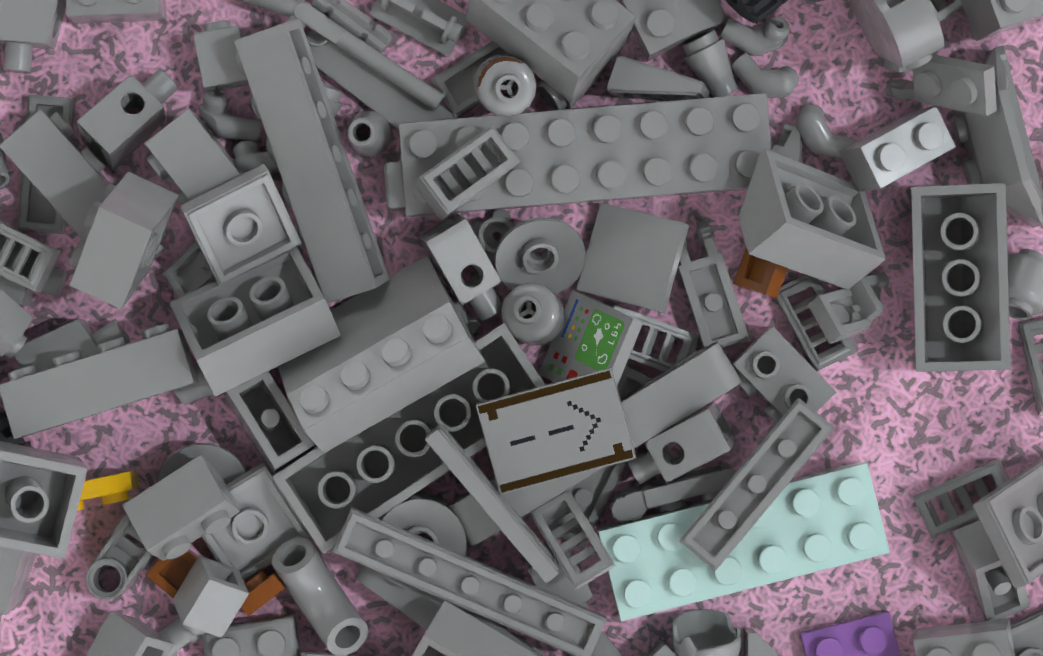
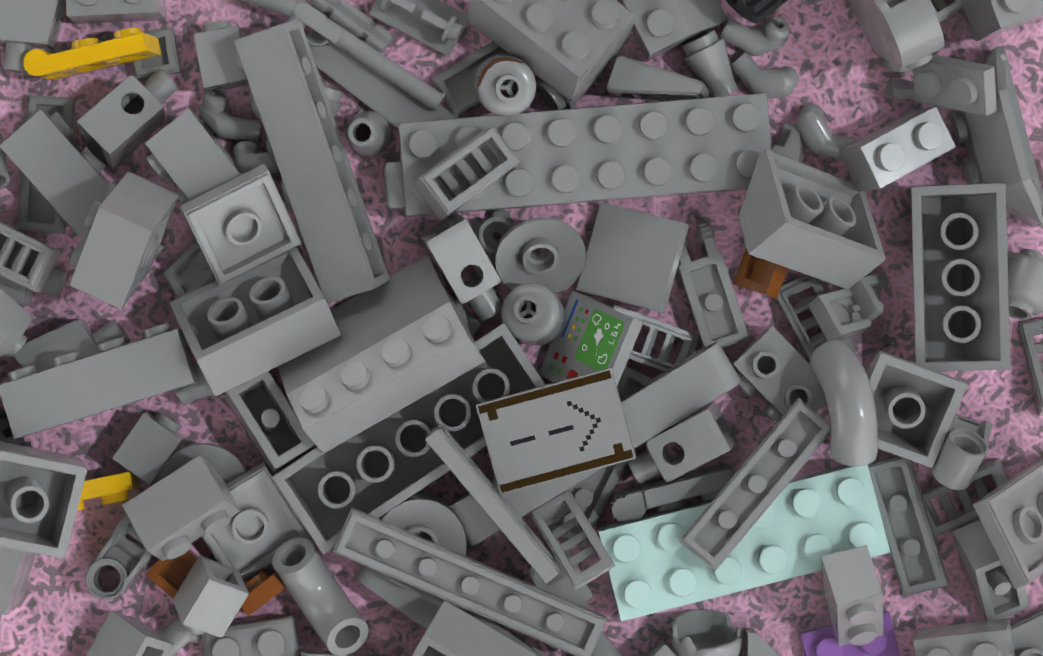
none -> yellow plate [23,28,162,80]
none -> light grey brick [112,411,187,485]
none -> light grey tile [132,27,182,80]
none -> light grey cylinder [810,340,878,466]
none -> light grey brick [821,545,884,646]
none -> light grey slope [865,351,968,468]
none -> light grey tile [868,456,949,597]
none -> light grey piece [931,414,992,490]

